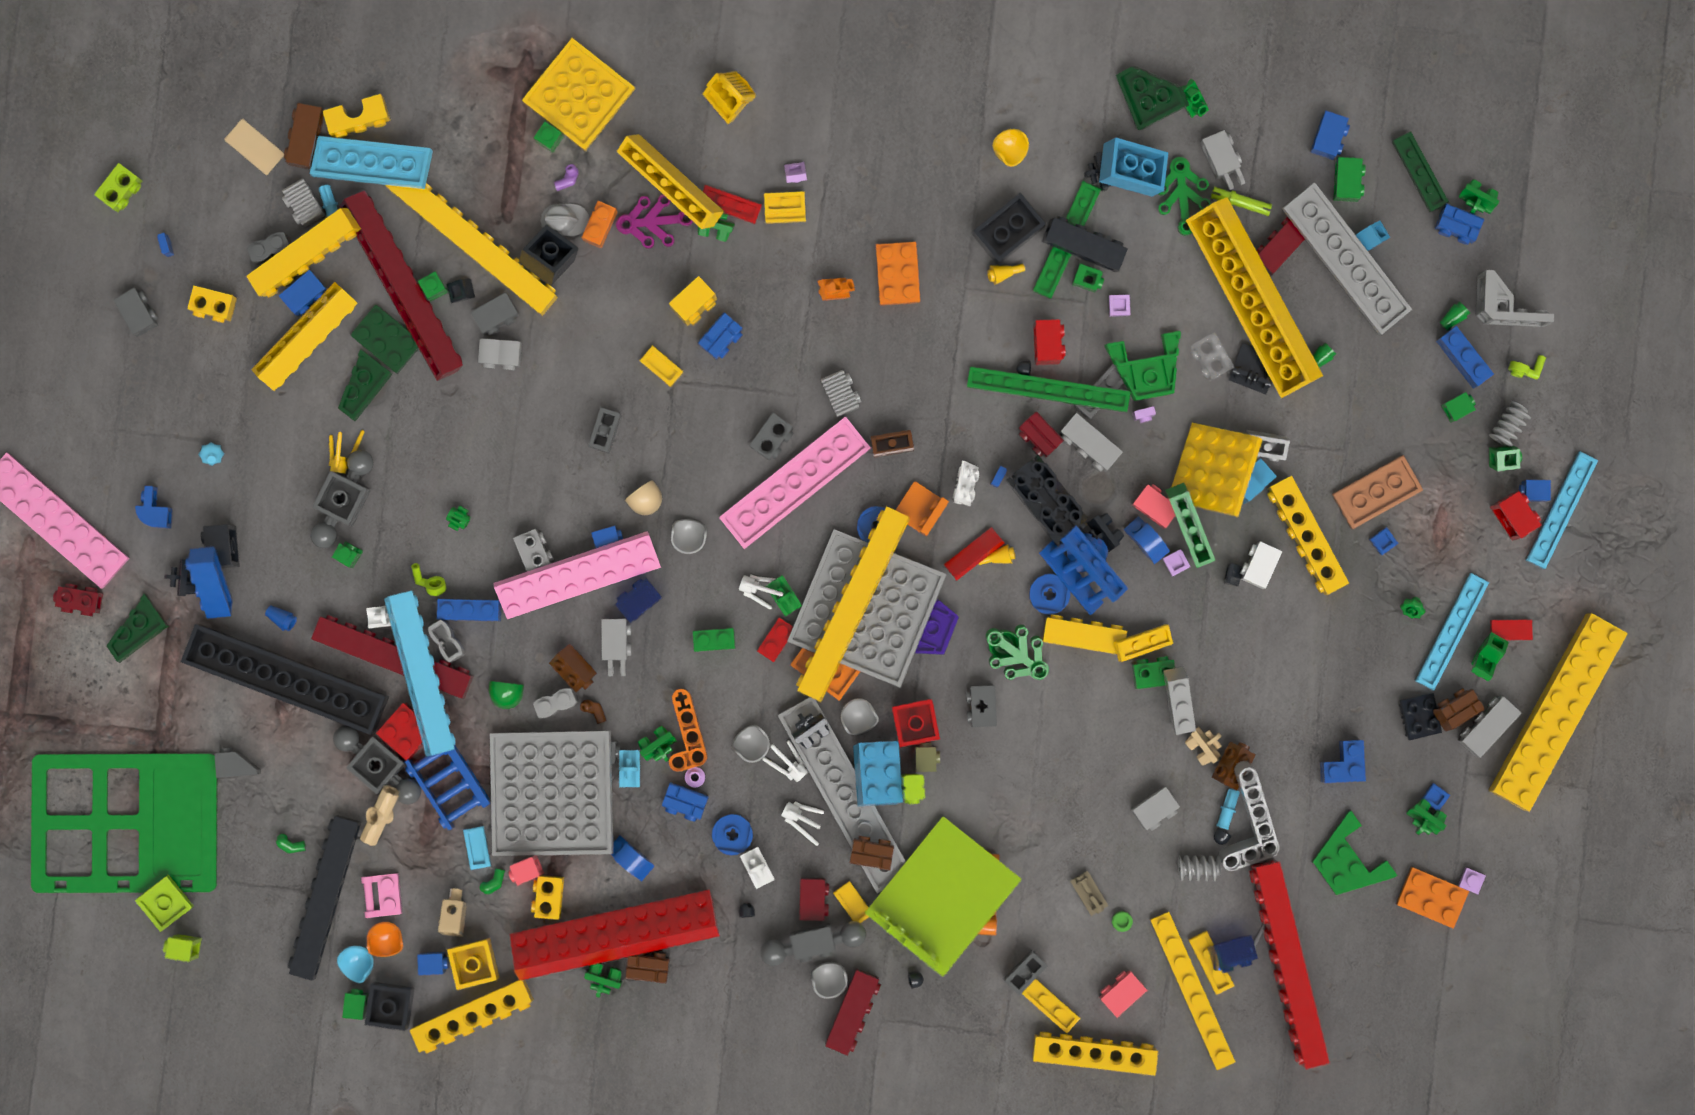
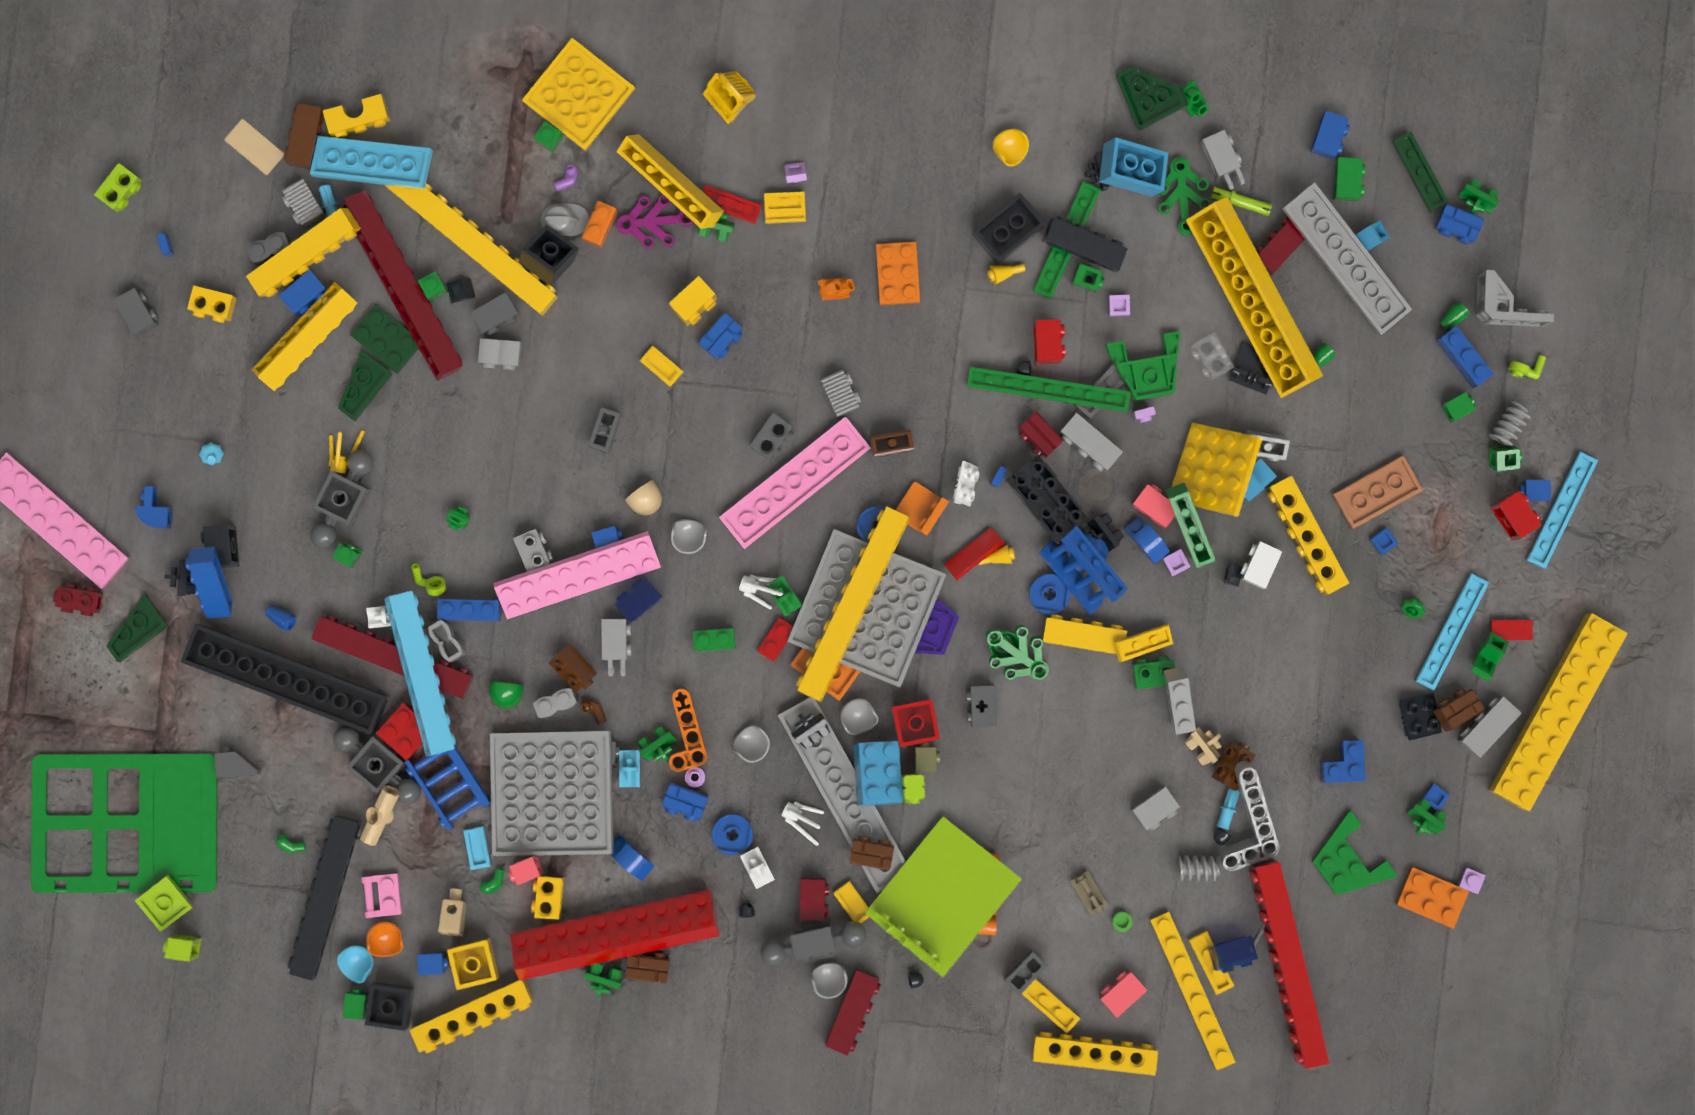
white plant [762,740,808,782] -> none

